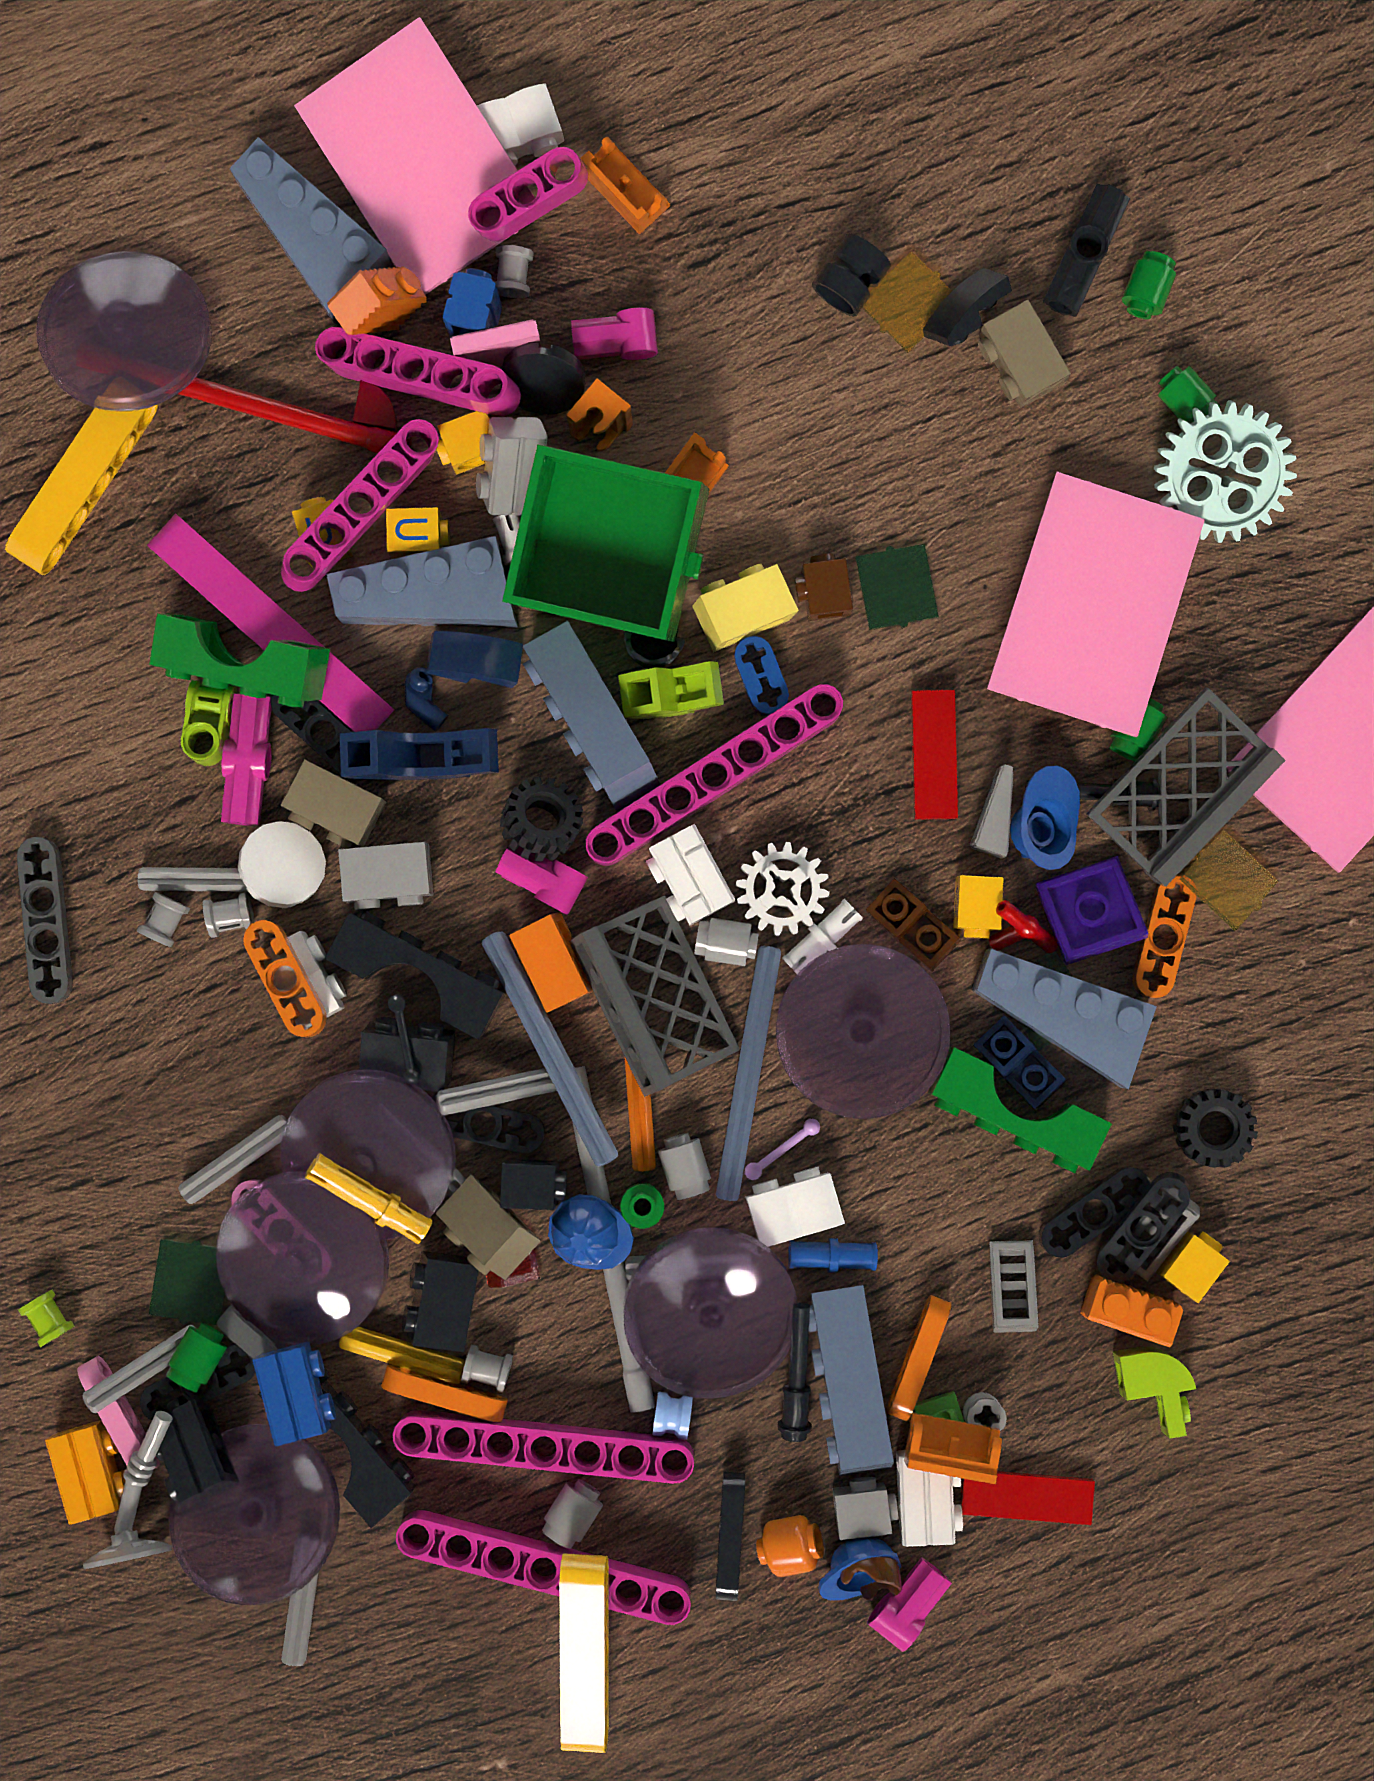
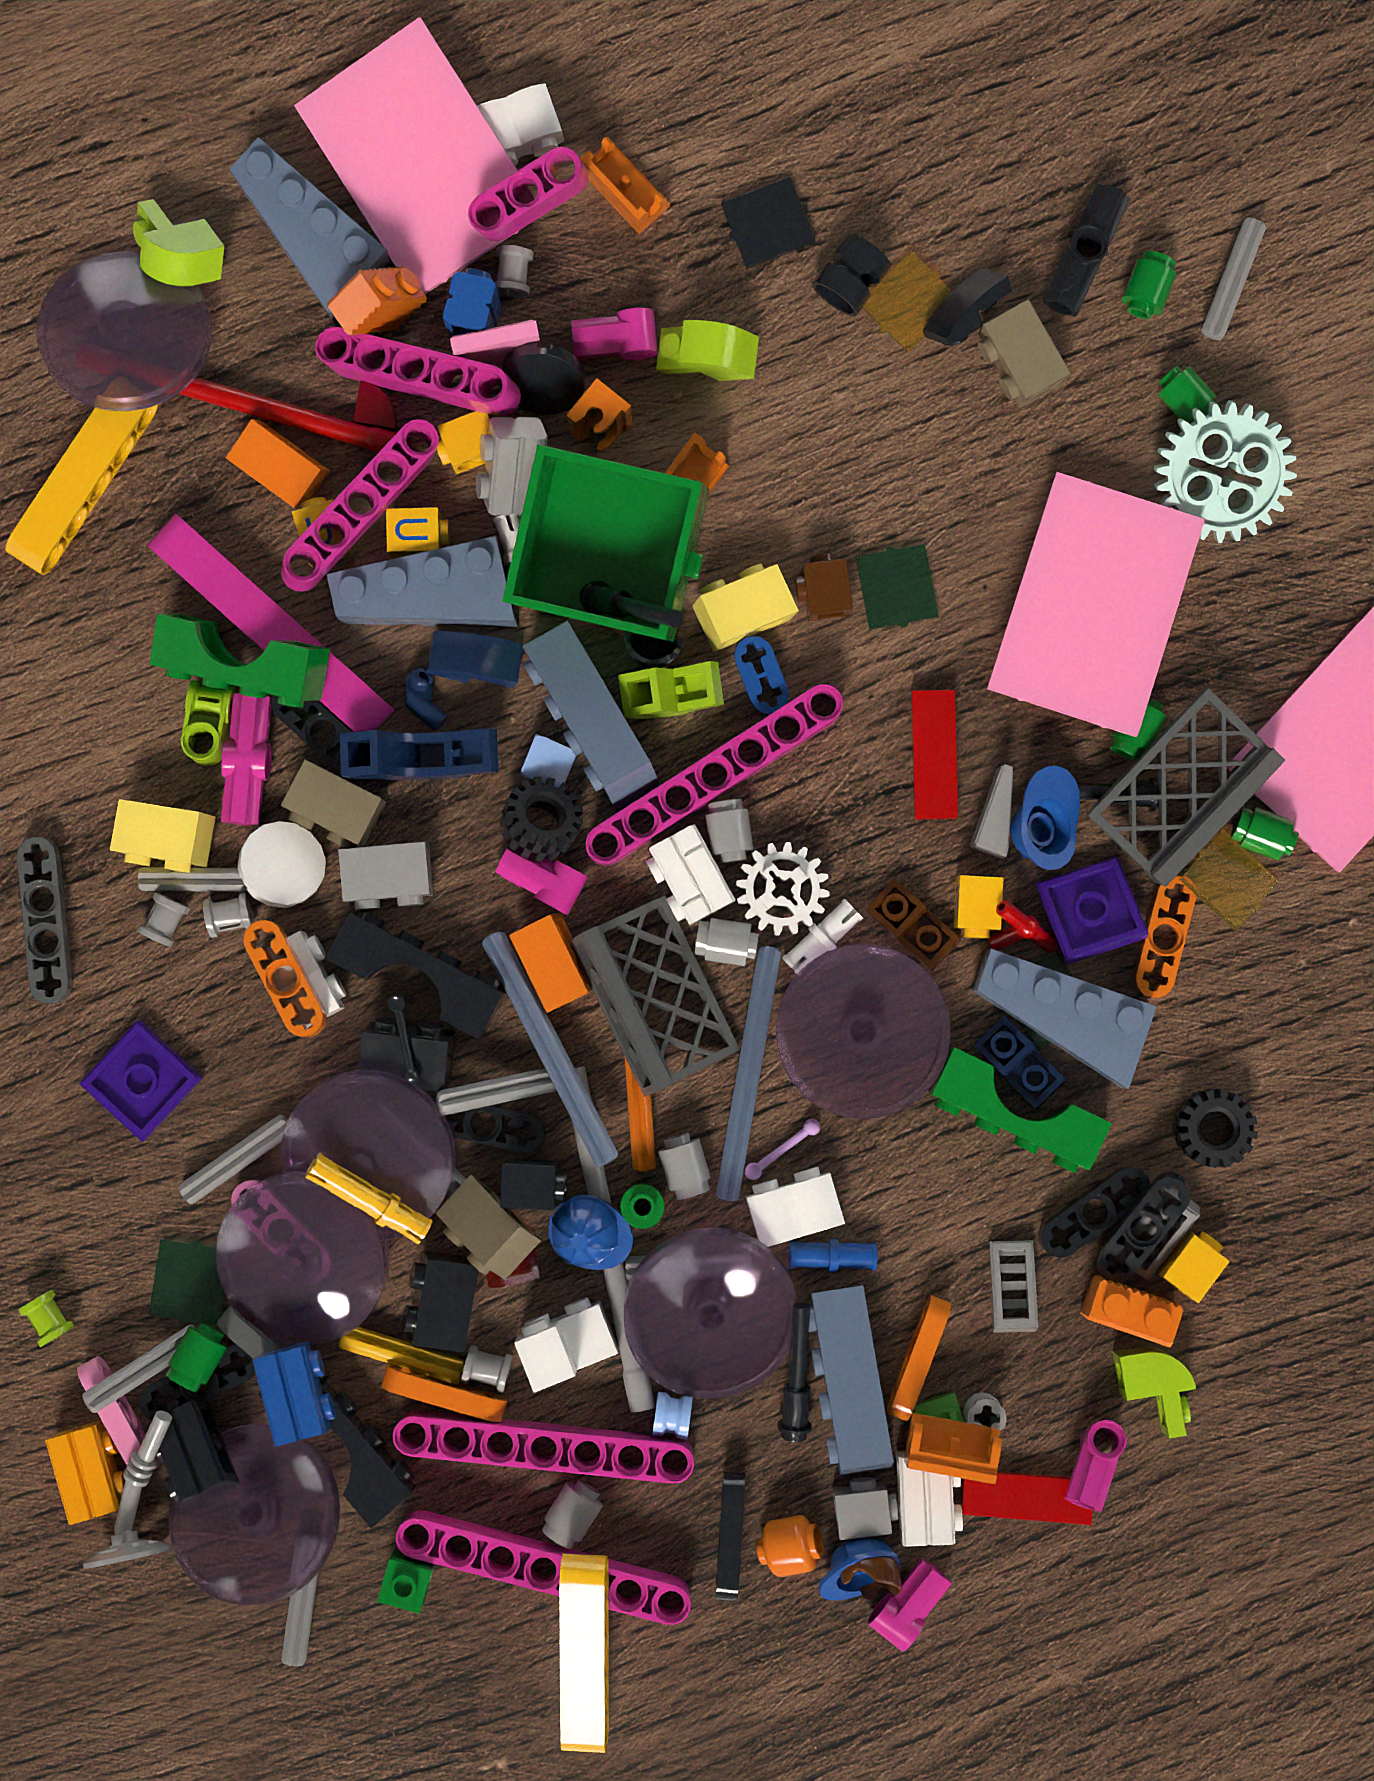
none -> dark purple tile [79,1020,203,1142]
none -> light yellow brick [110,799,216,873]
none -> lime brick [133,199,224,286]
none -> orange hinge [226,419,332,509]
none -> green brick [377,1548,435,1614]
none -> white brick [514,1297,619,1393]
none -> light blue slope [520,734,576,788]
none -> black pin [580,580,682,628]
none -> lime brick [656,320,759,381]
none -> light grey brick [705,799,754,863]
none -> black piece [721,177,816,270]
none -> dark pink piece [1064,1420,1127,1512]
none -> light grey axle [1201,217,1266,340]
none -> green brick [1230,806,1299,861]

